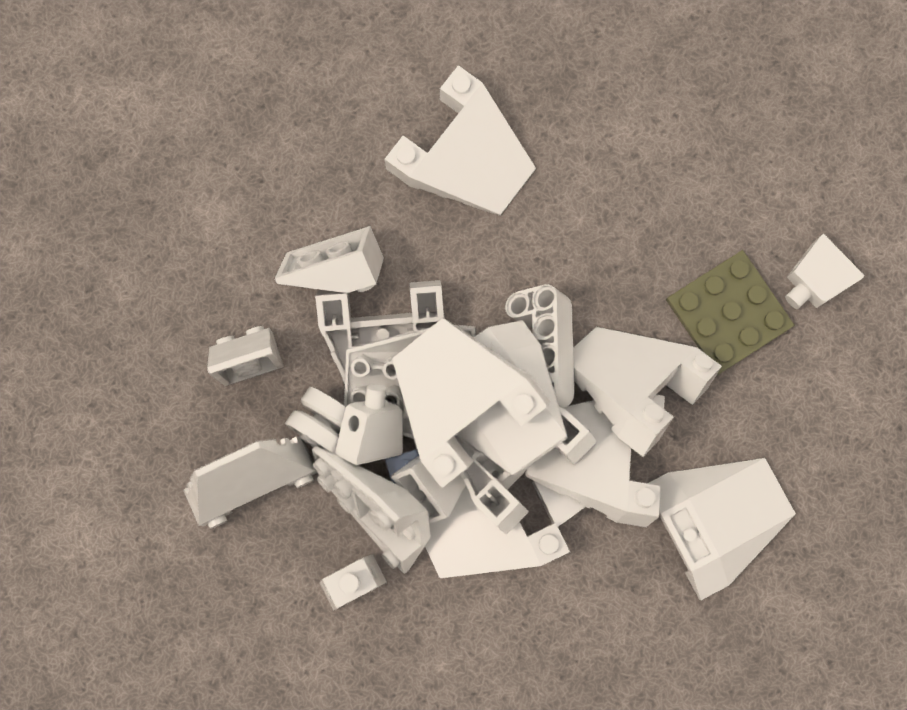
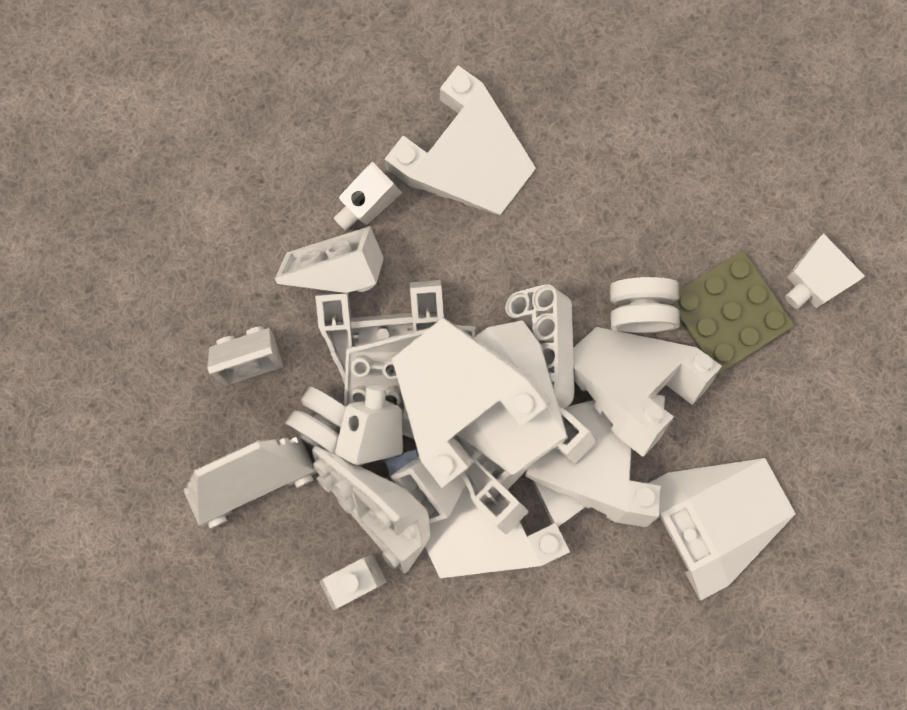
none -> white torso [334,161,402,231]
none -> white wheel [610,277,680,333]

